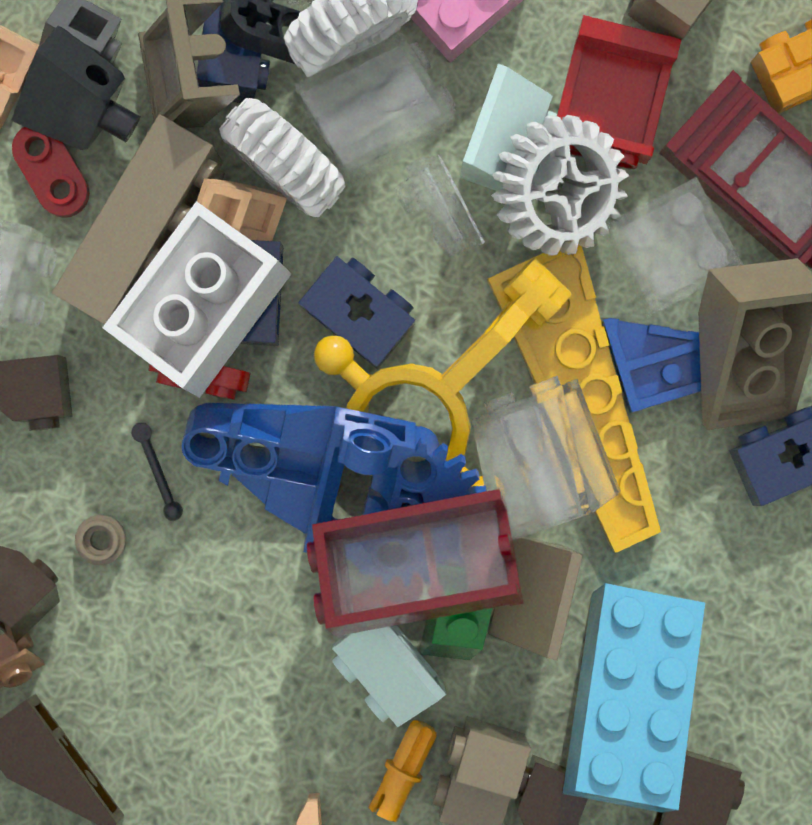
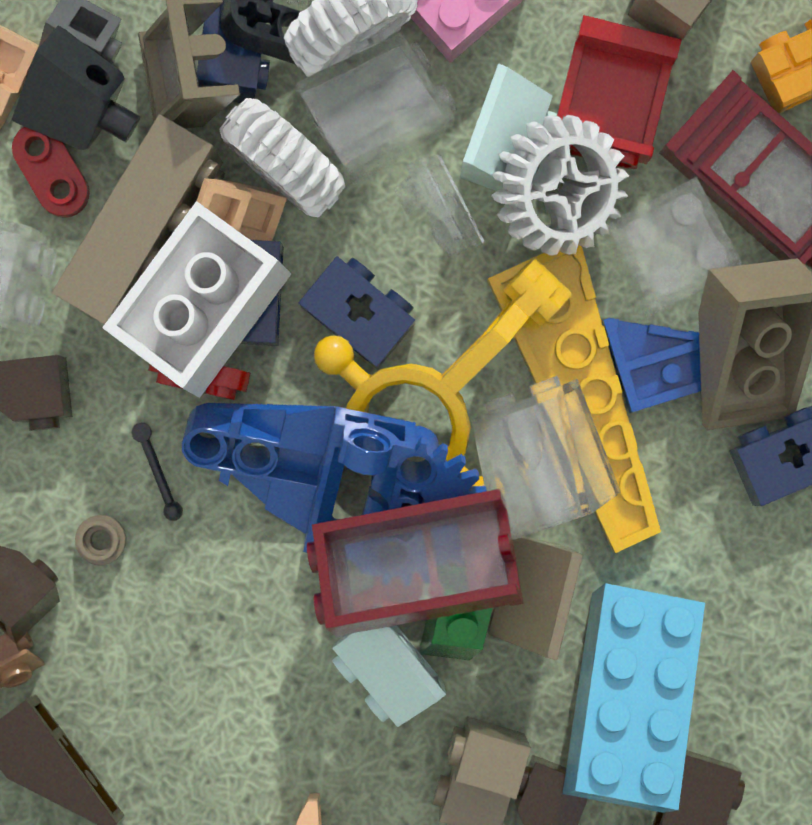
light orange axle [368,720,437,822] -> none

